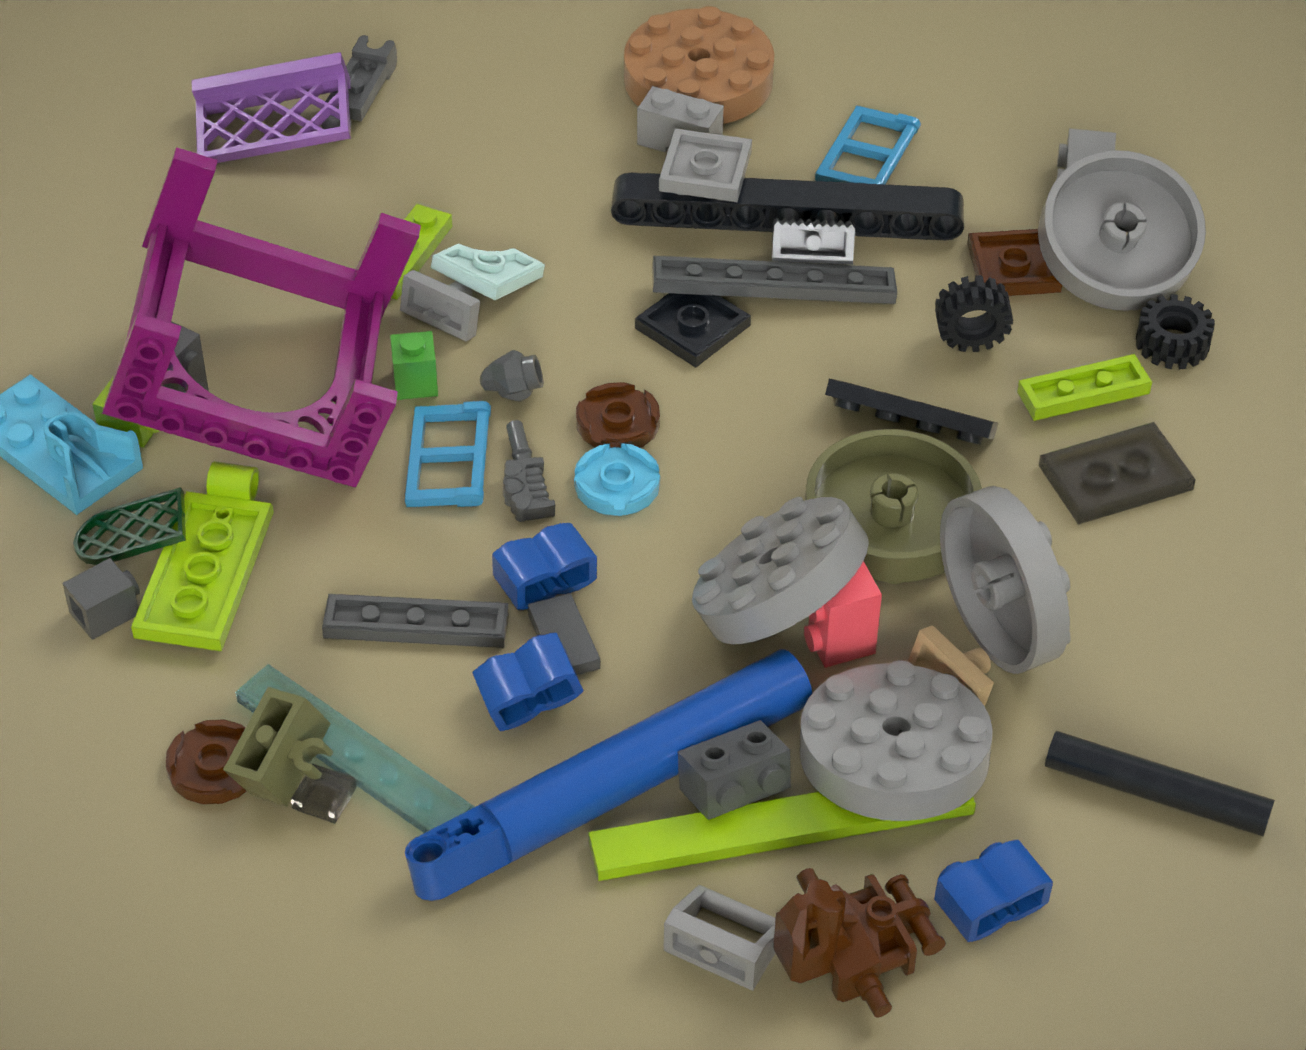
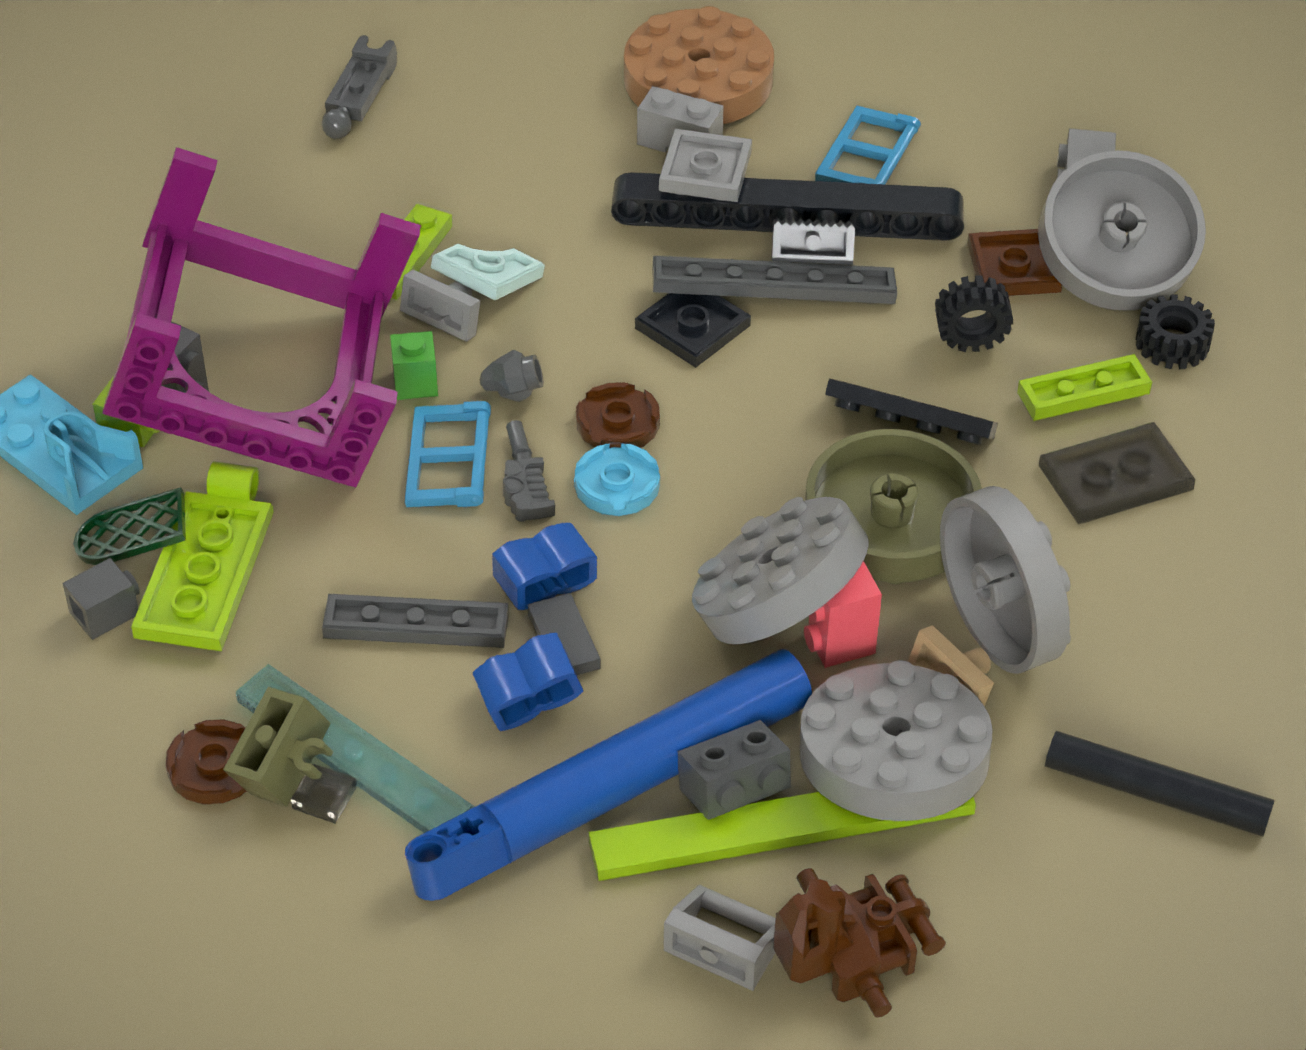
medium lavender fence [192,52,351,163] -> none
blue brick [934,840,1053,942] -> none

